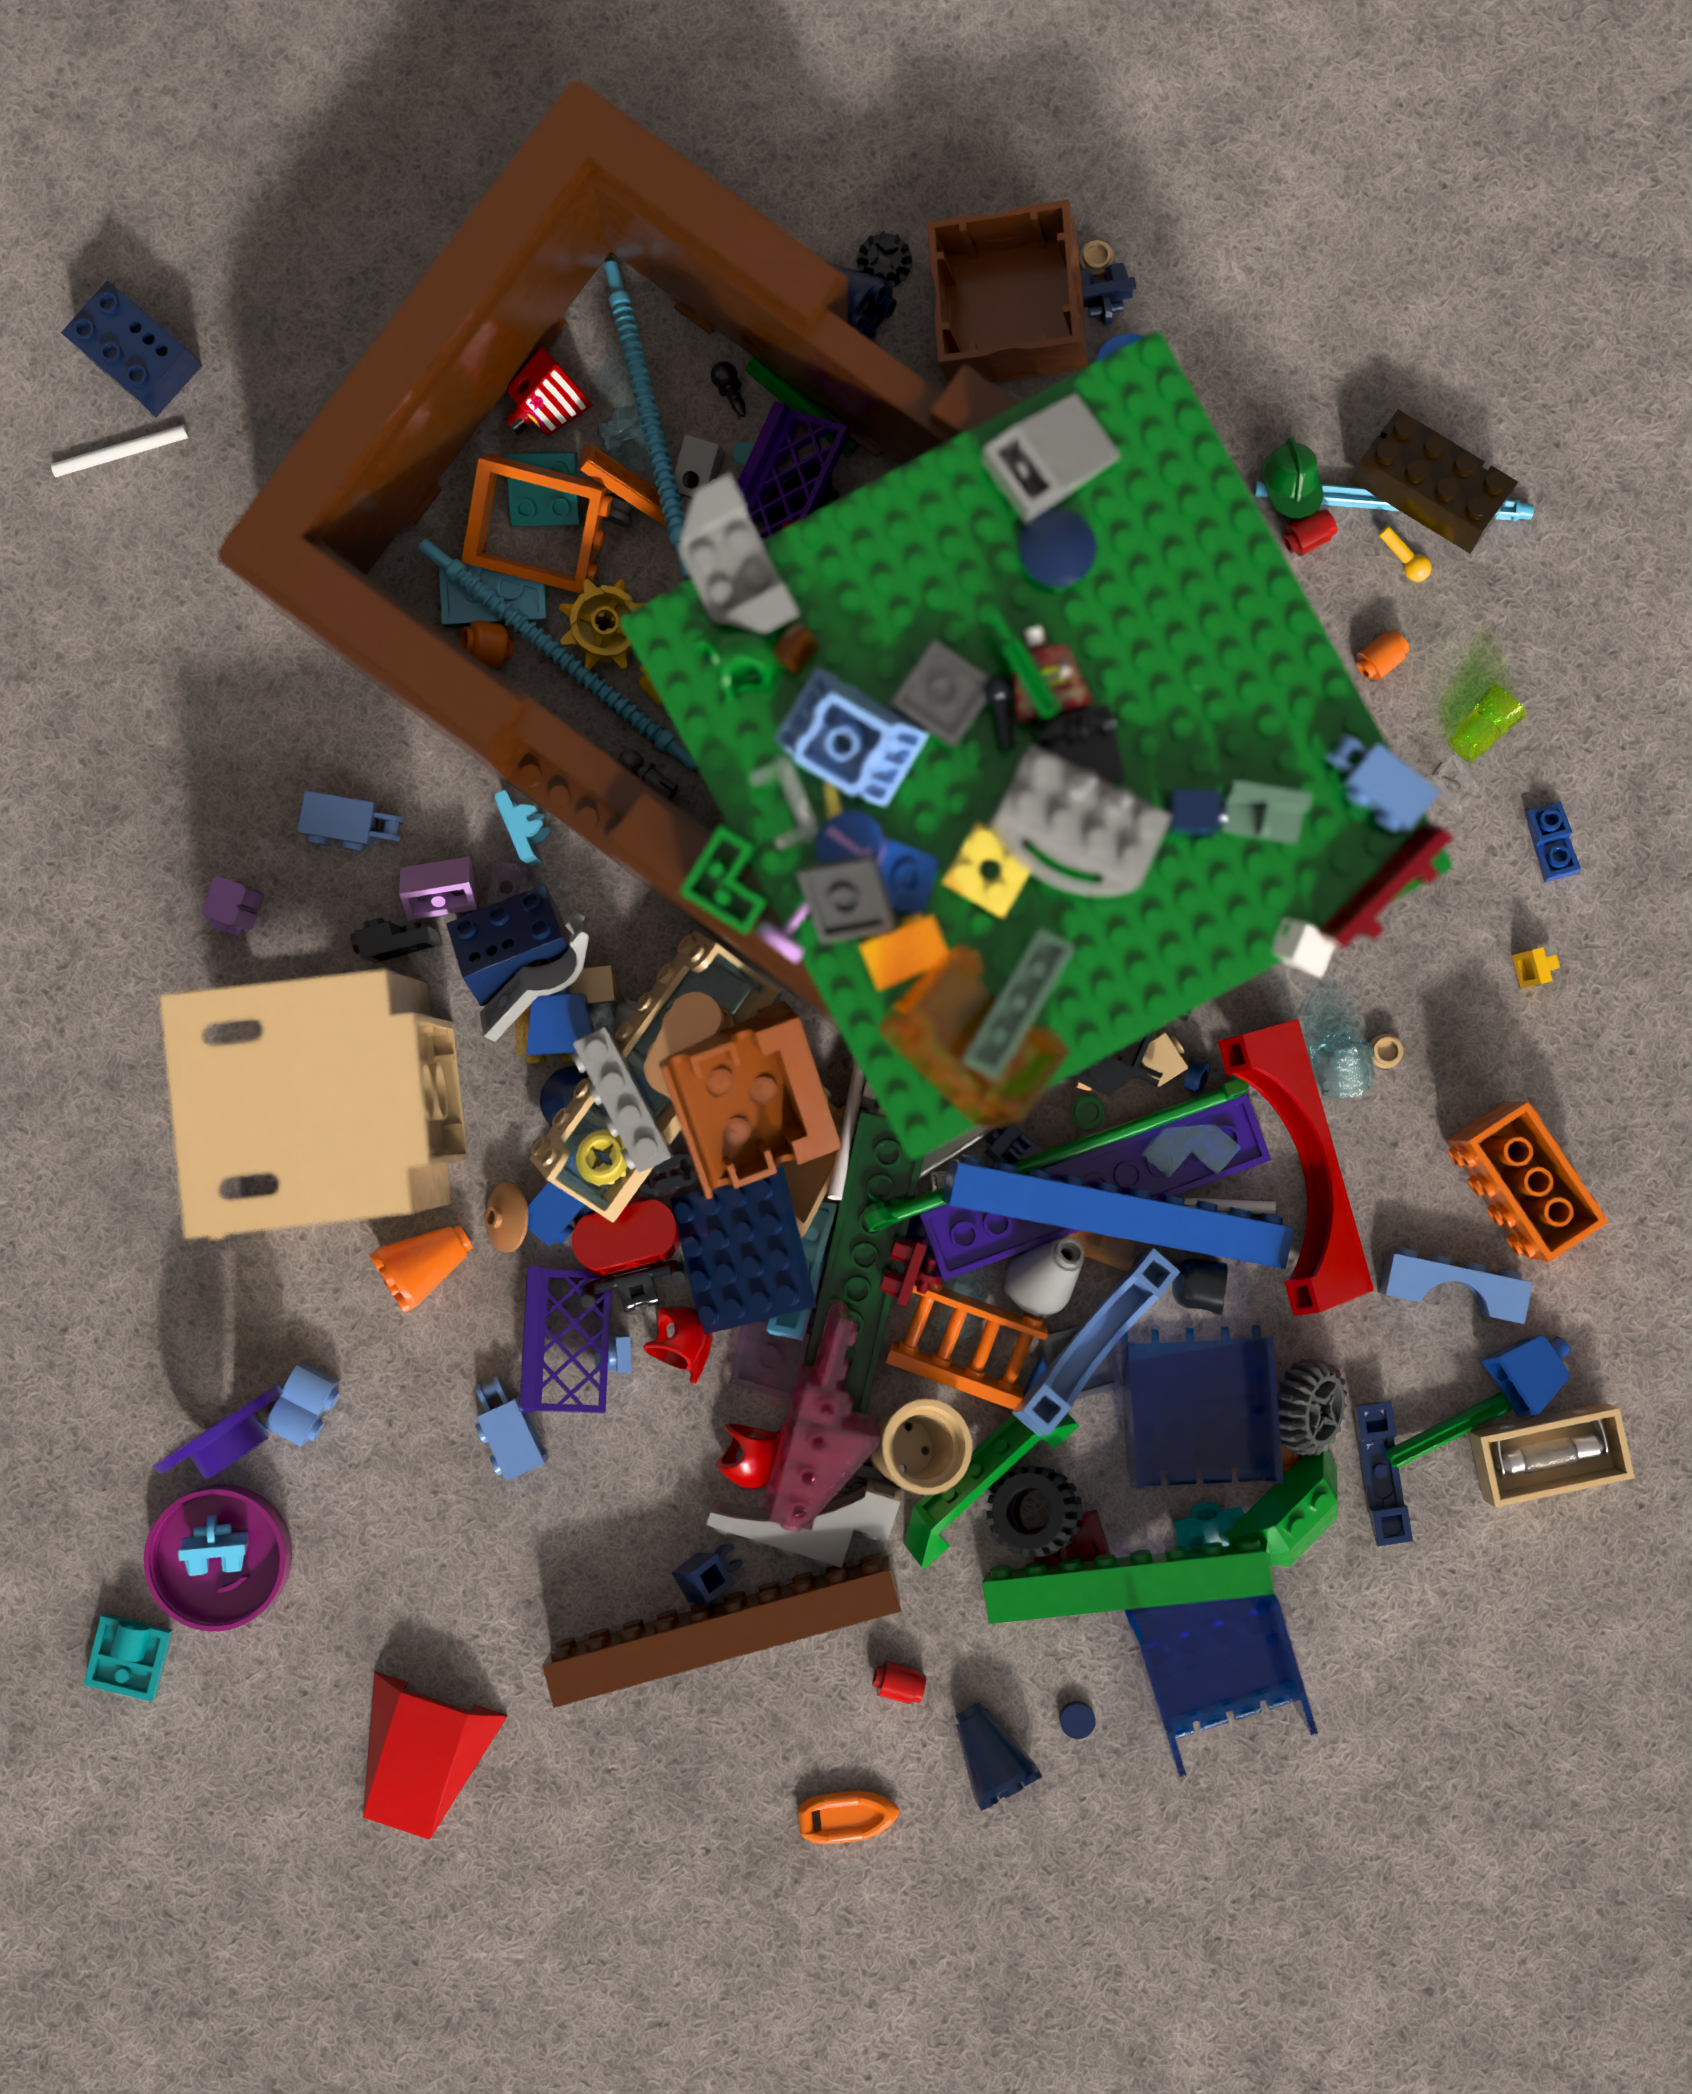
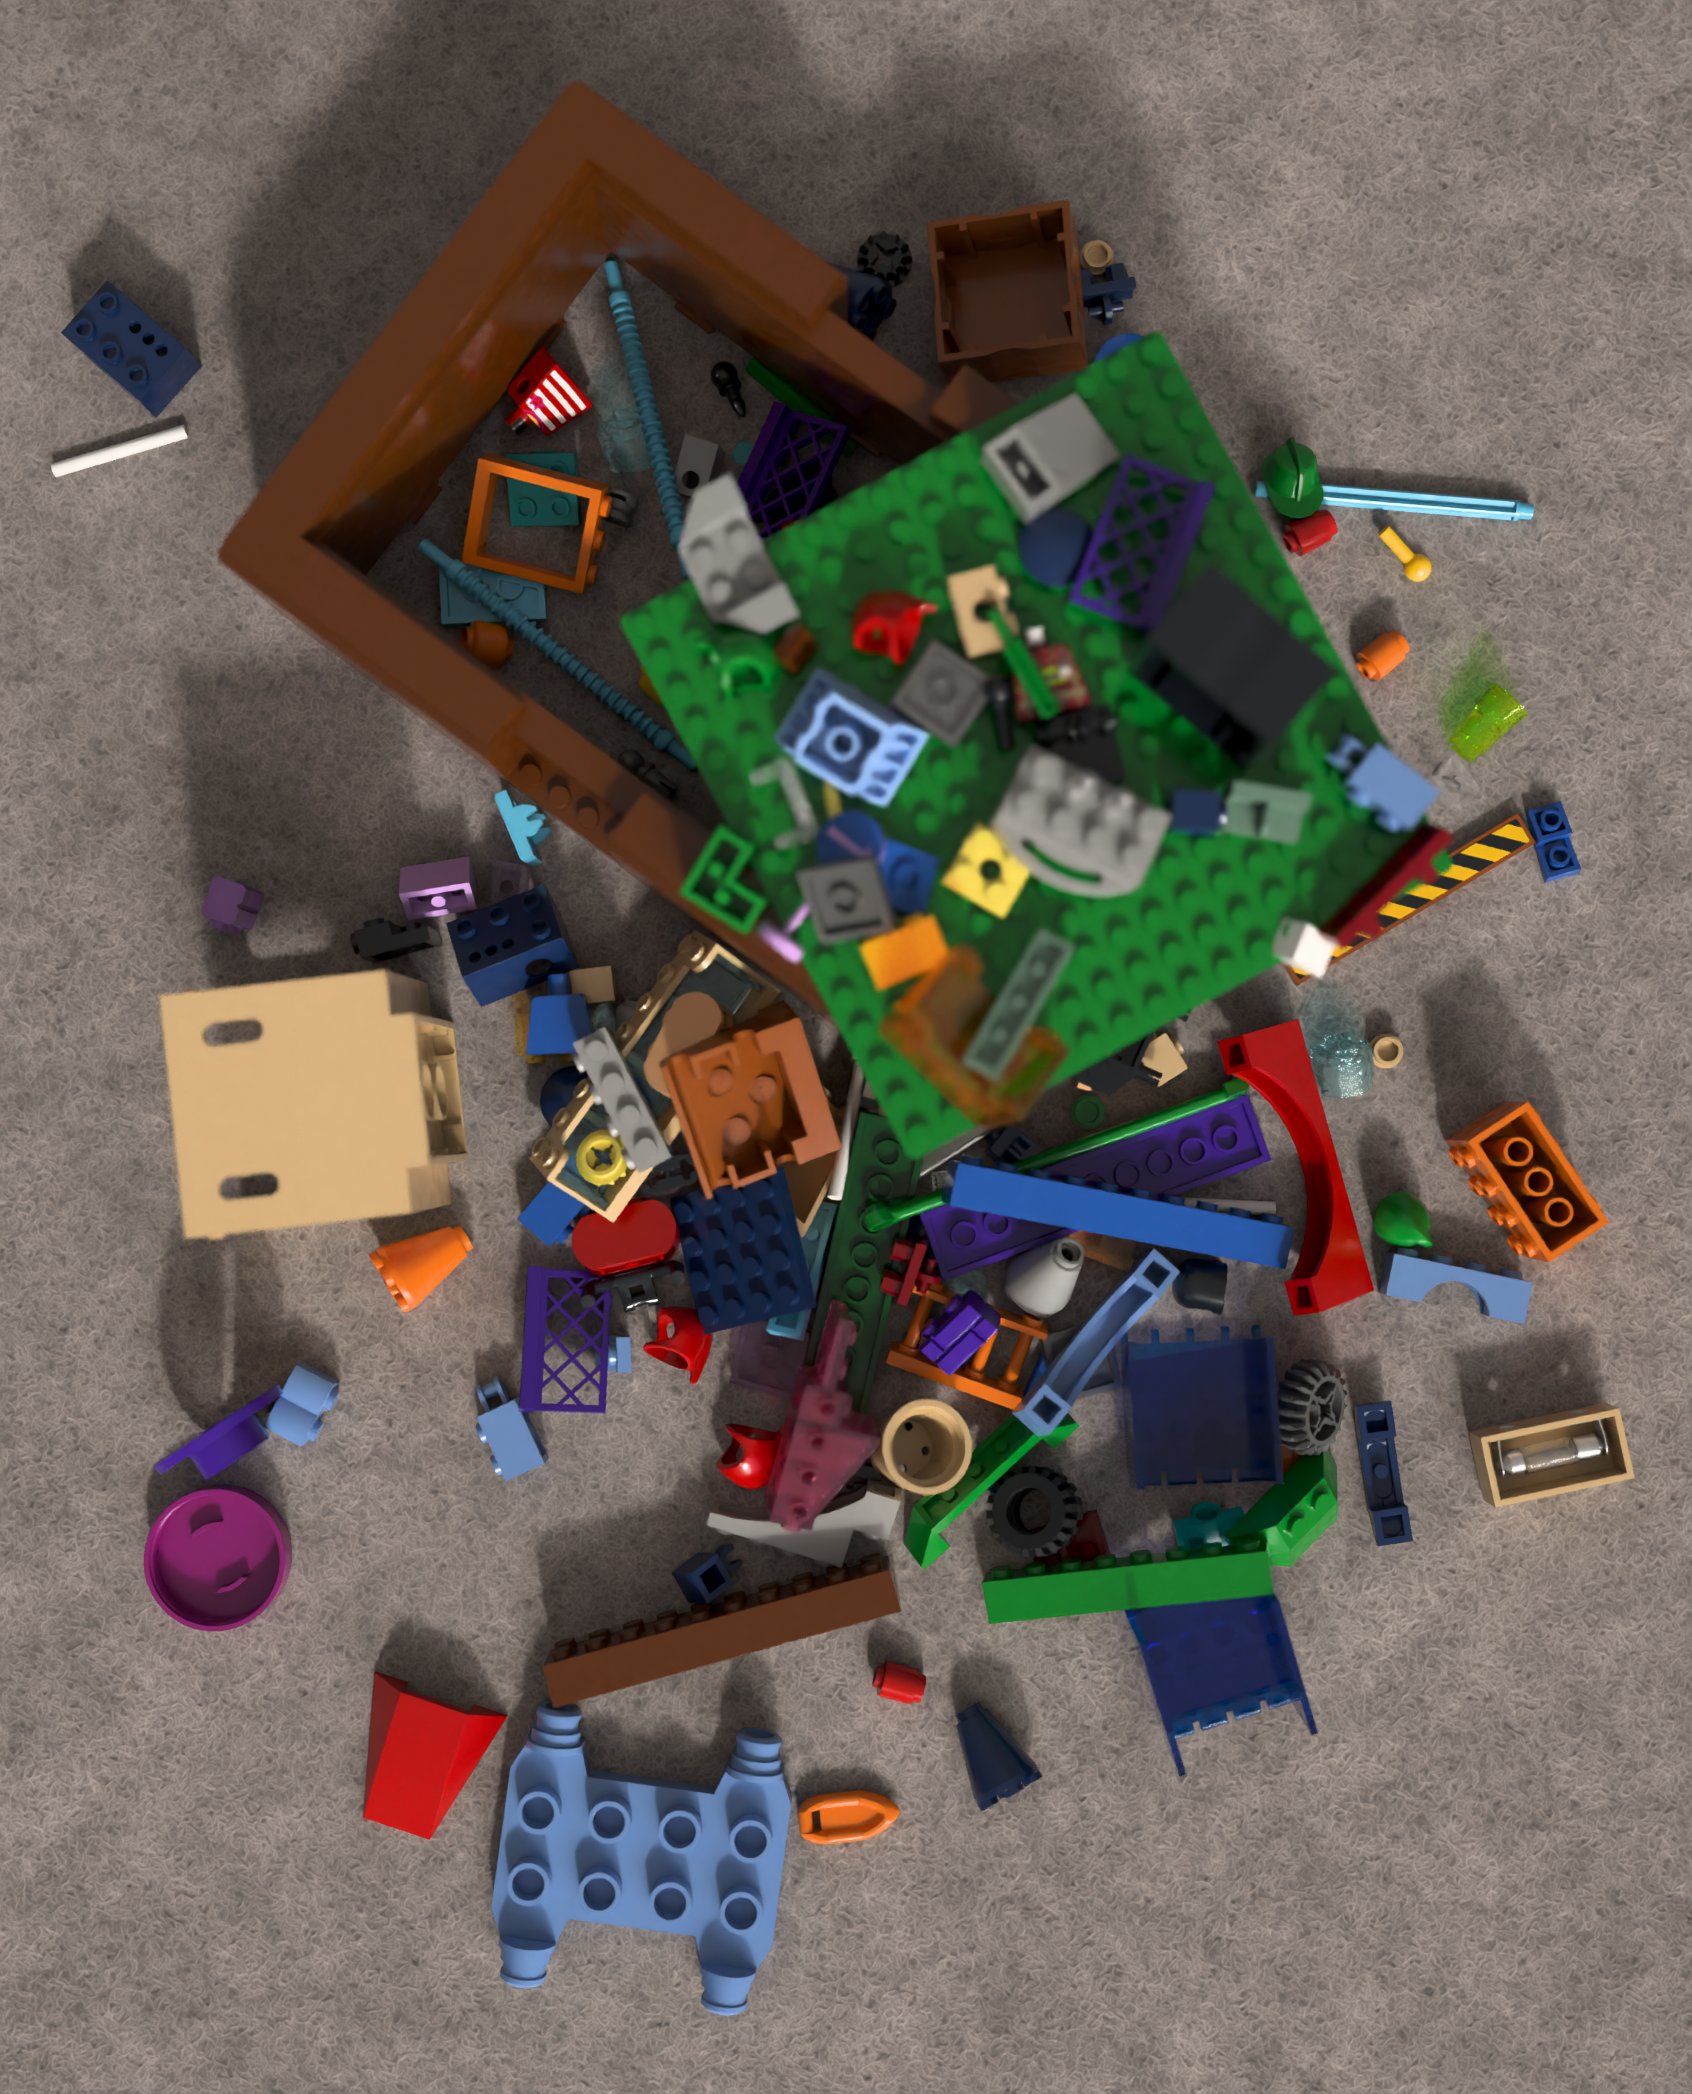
teal plate [83,1613,173,1702] -> none
medium azure hips [178,1515,249,1576] -> none
medium blue brick [297,791,404,852] -> none
light grey piece [480,908,589,1042] -> none
medium nougat dish [485,1182,529,1253] -> none
yellow brick [559,579,646,670] -> none
orange tile [580,444,668,528] -> none
dark blue tile [1059,1701,1096,1739] -> none
clear light blue tile [1141,1124,1241,1178] -> none
dark blue tile [1184,1057,1210,1094] -> none
dark brown piece [1352,409,1518,554] -> none
green axle [1386,1392,1513,1468] -> none
blue torso [1481,1335,1571,1417] -> none
yellow tile [1511,947,1560,989] -> none
none -> medium blue piece [491,1701,792,2015]
none -> red piece [851,591,937,664]
none -> dark purple brick [919,1289,1001,1375]
none -> tan brick [946,565,1019,661]
none -> dark purple fence [1068,454,1216,636]
none -> black tile [1126,563,1338,771]
none -> tile [1281,813,1536,986]
none -> green piece [1374,1191,1433,1248]

